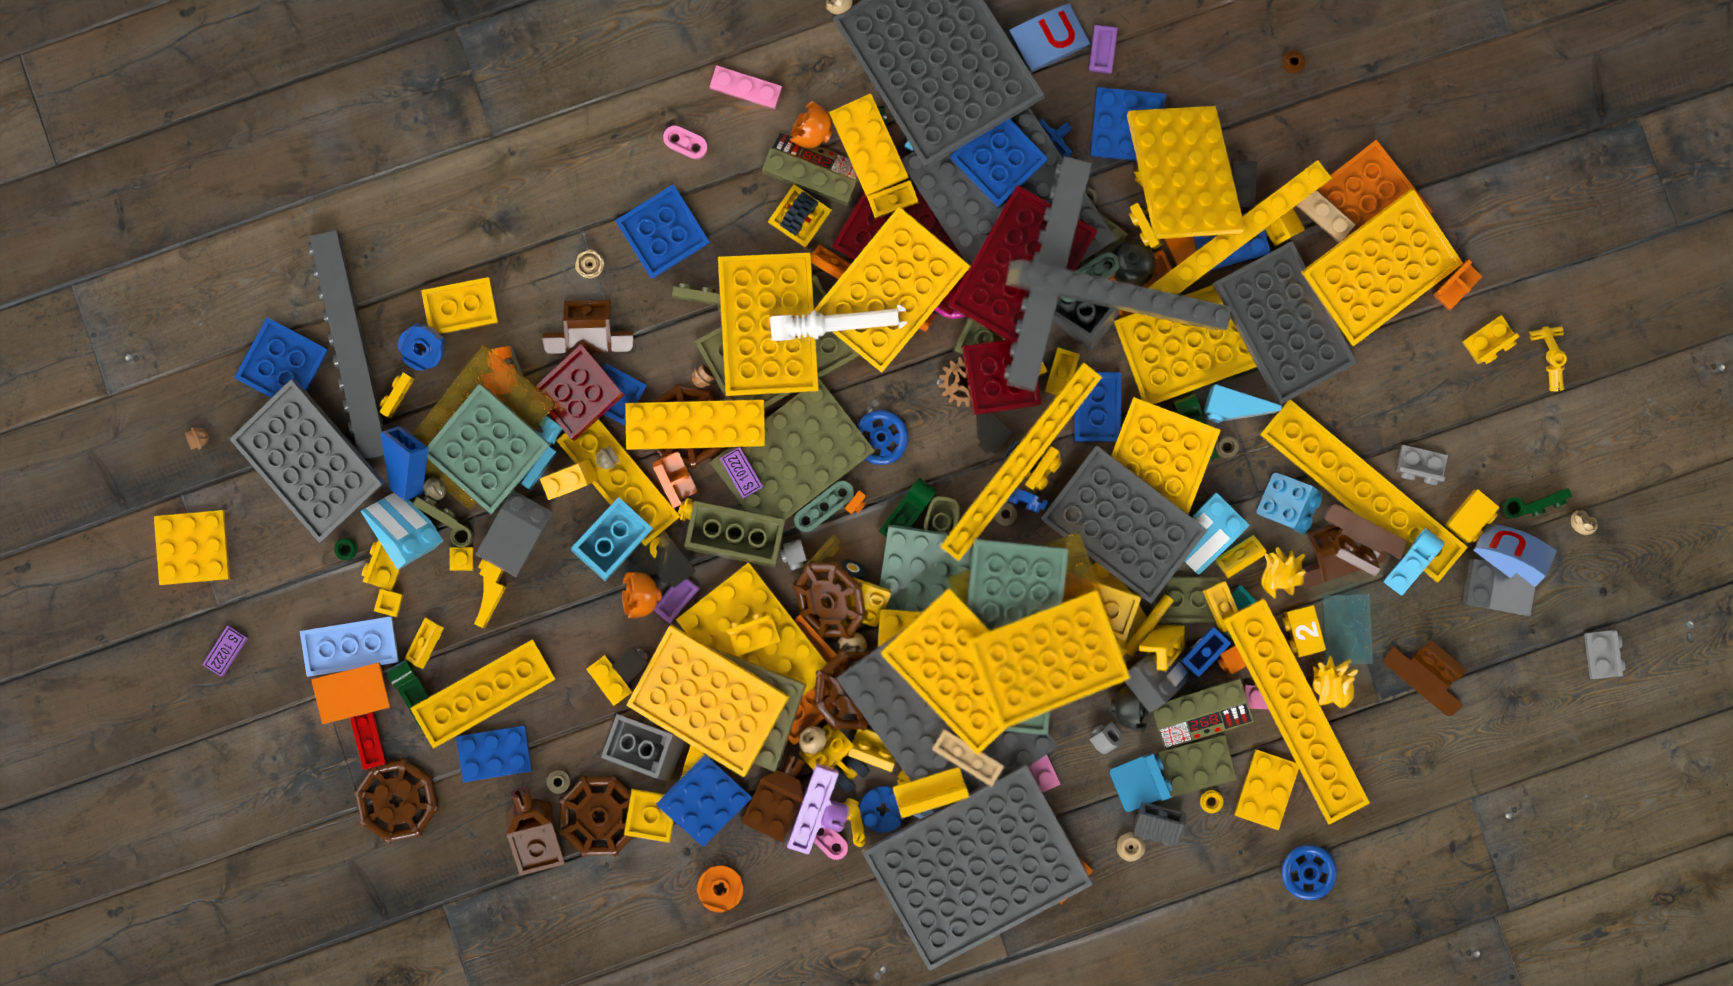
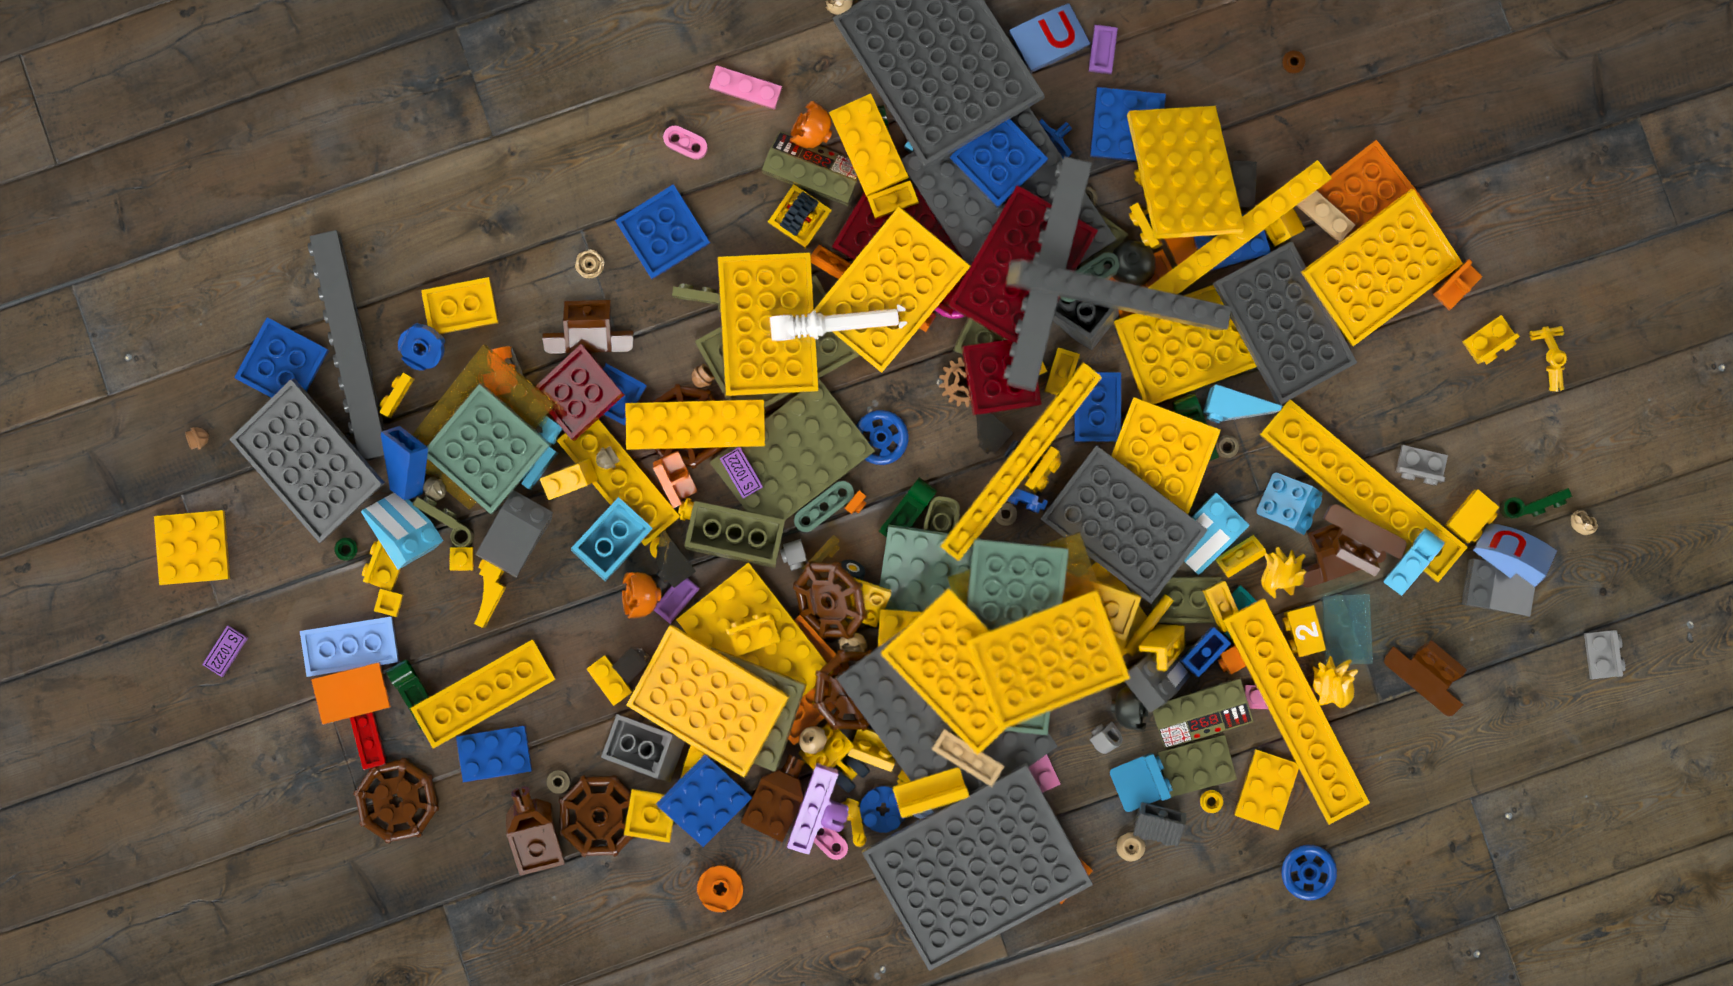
yellow plate [404,618,444,669] -> none

